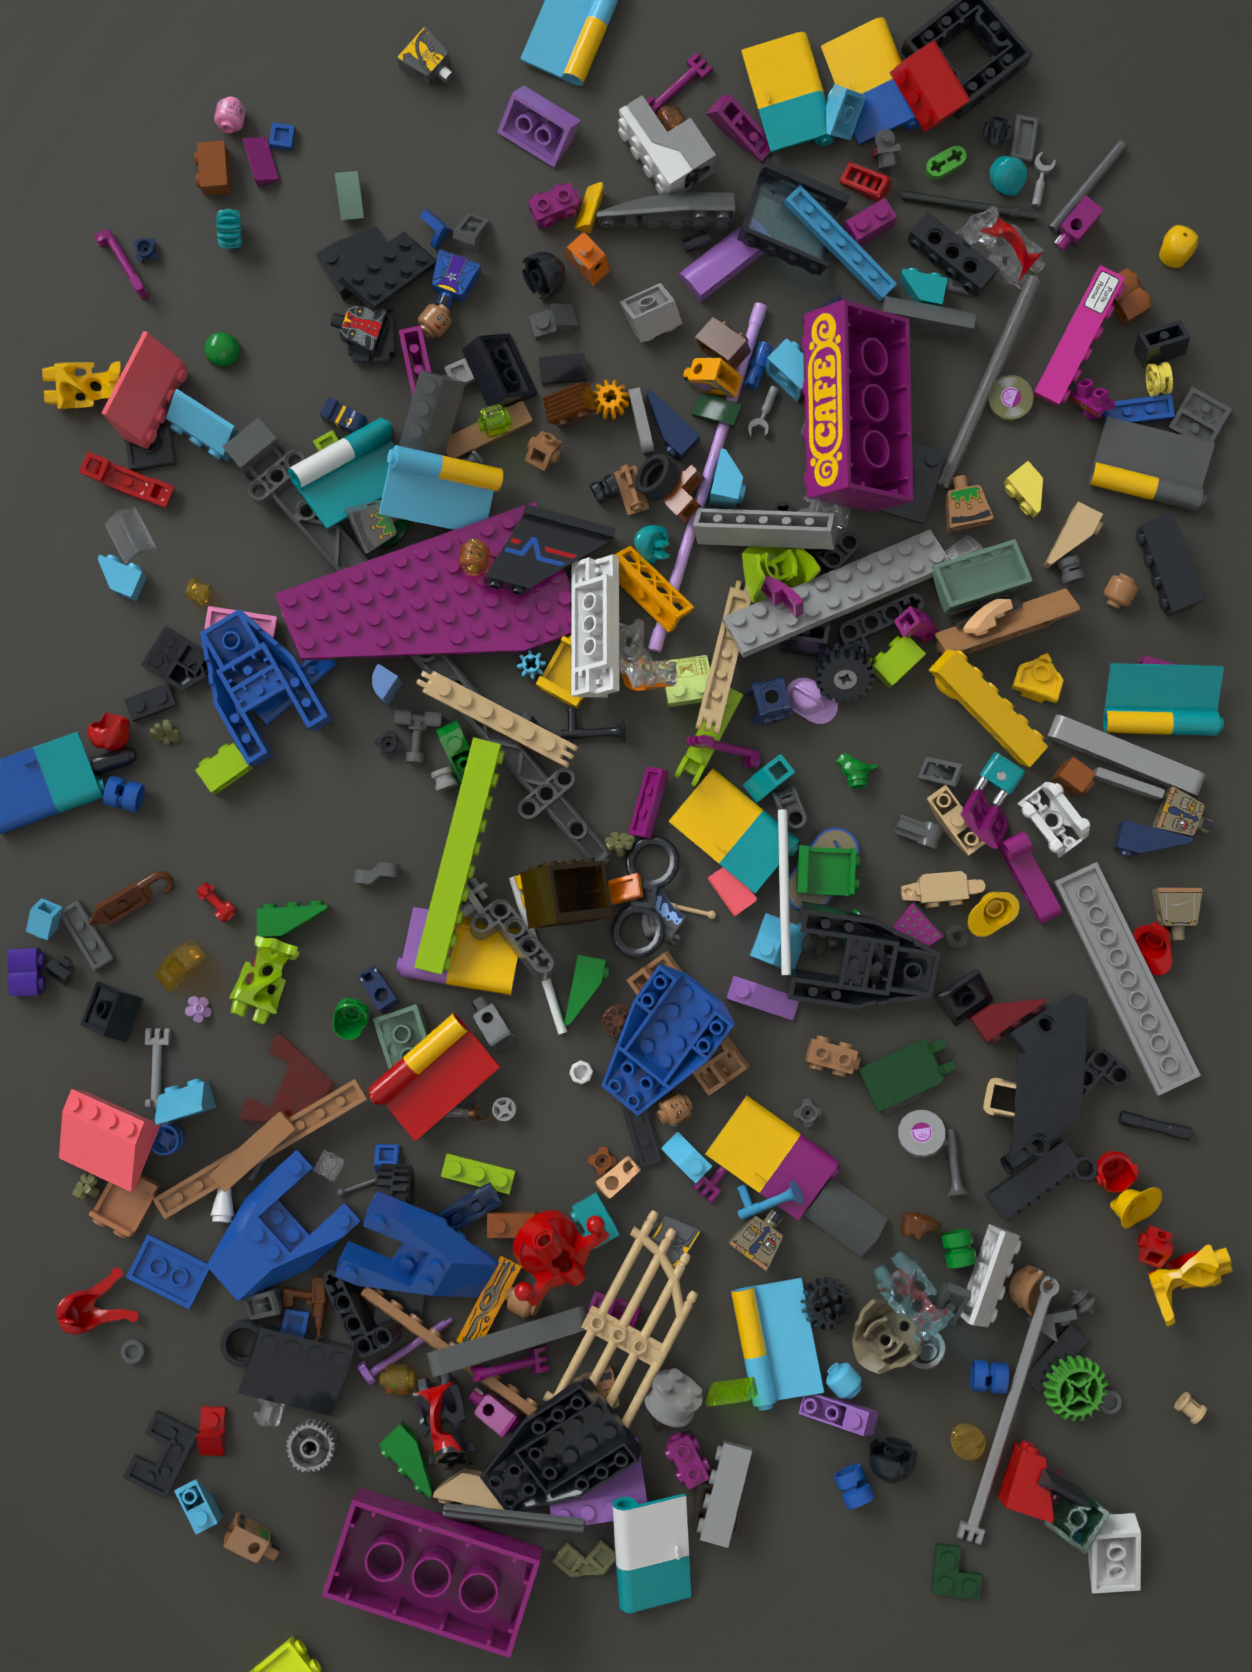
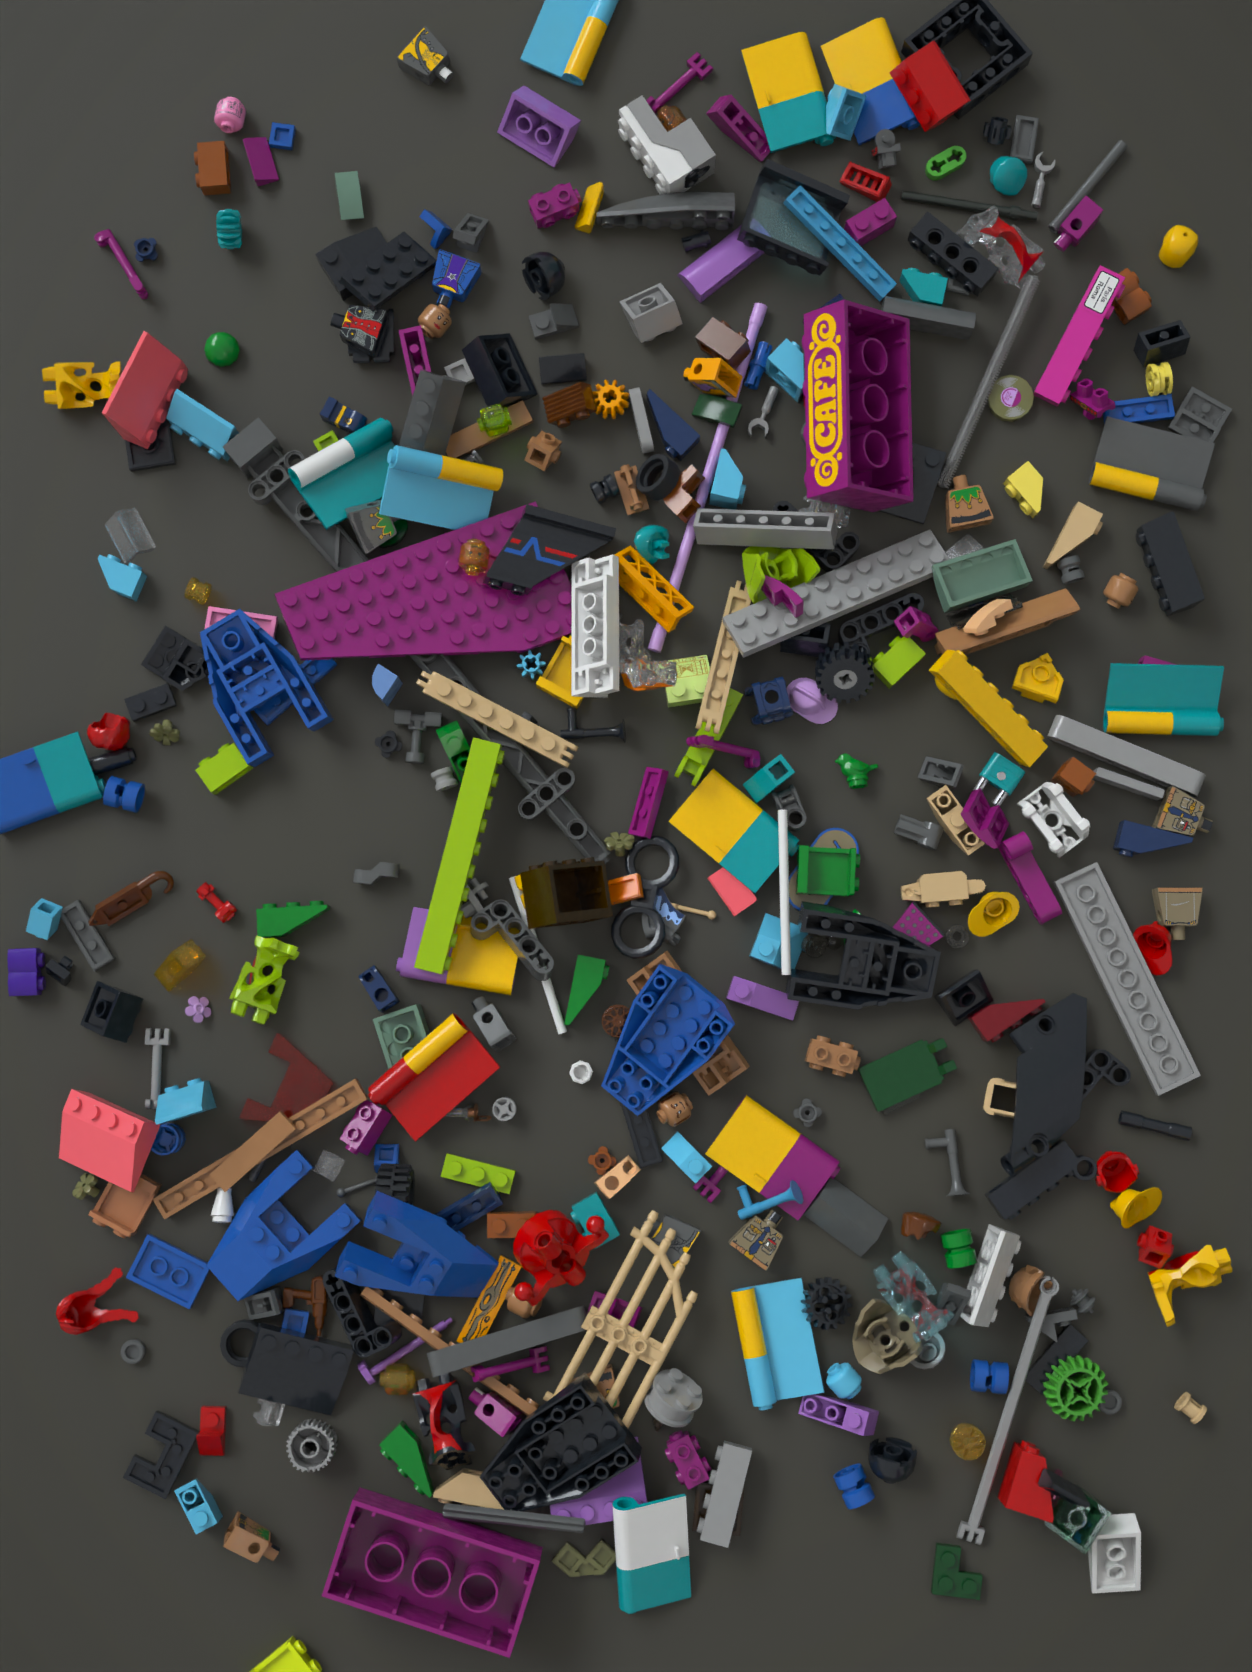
red slope [79,451,175,508] -> none
green helmet [332,997,369,1040] -> none
orange torso [564,232,610,287] -> none
clear neon green slope [705,1377,758,1407] -> none
light grey tile [898,1110,945,1158] -> none
none -> magenta brick [340,1100,392,1156]

